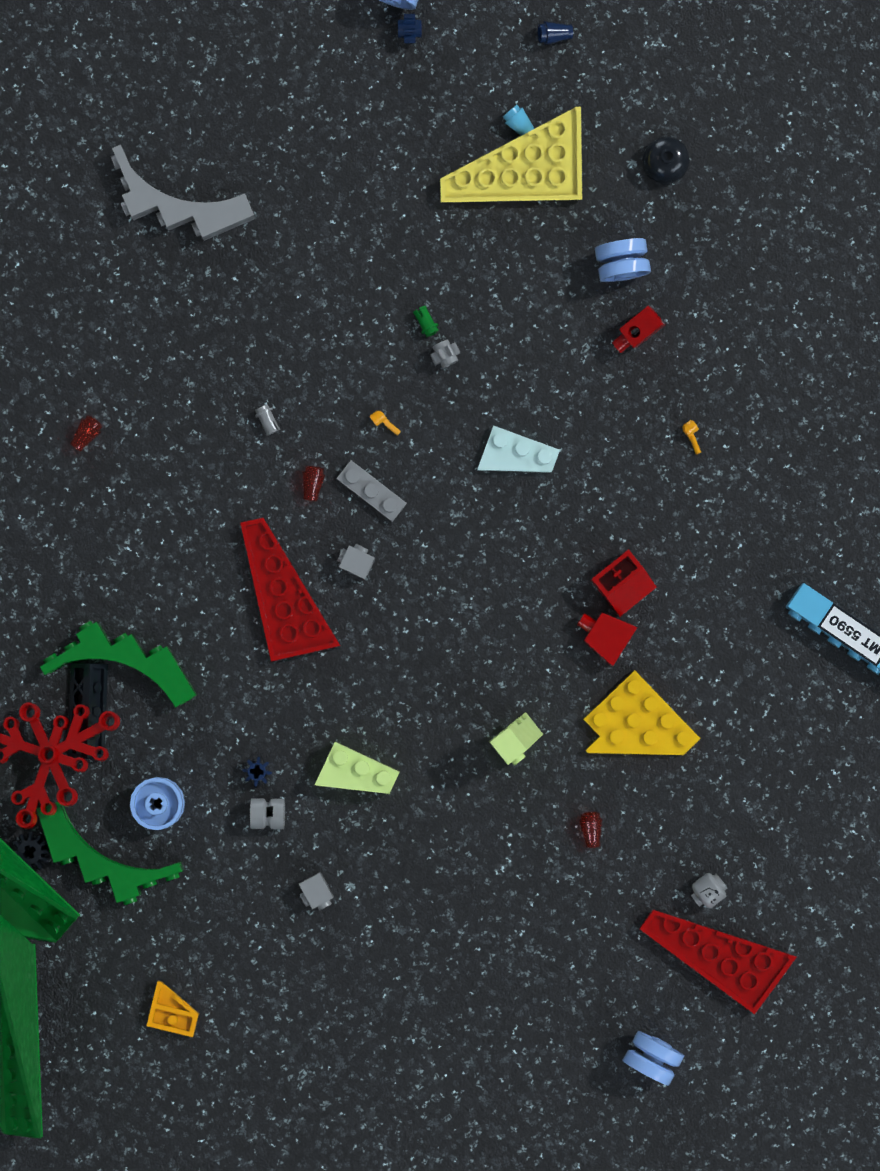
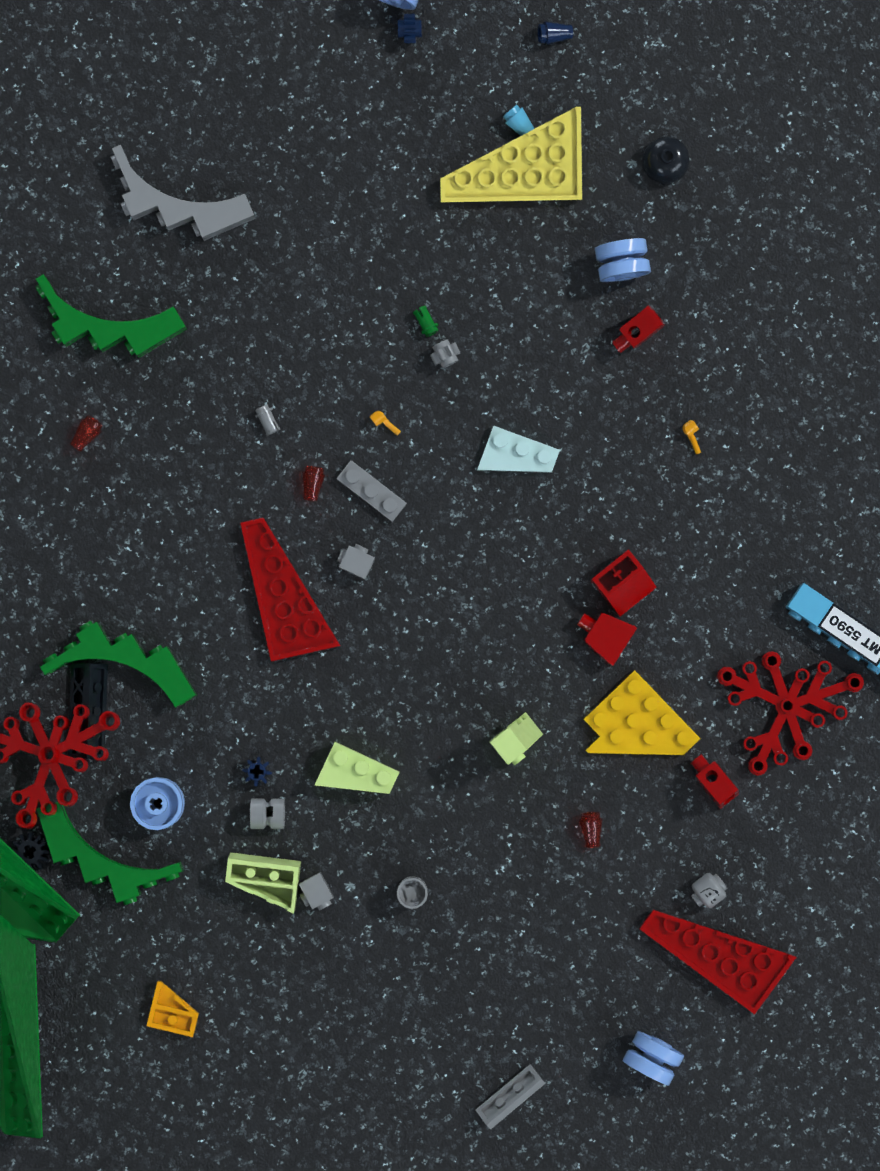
none -> green arch [35,274,187,358]
none -> yellowish green wedge [225,852,301,914]
none -> light grey wheel [397,876,428,909]
none -> light grey plate [476,1064,546,1129]
none -> red torso [691,755,739,809]
none -> red plant [717,651,864,776]

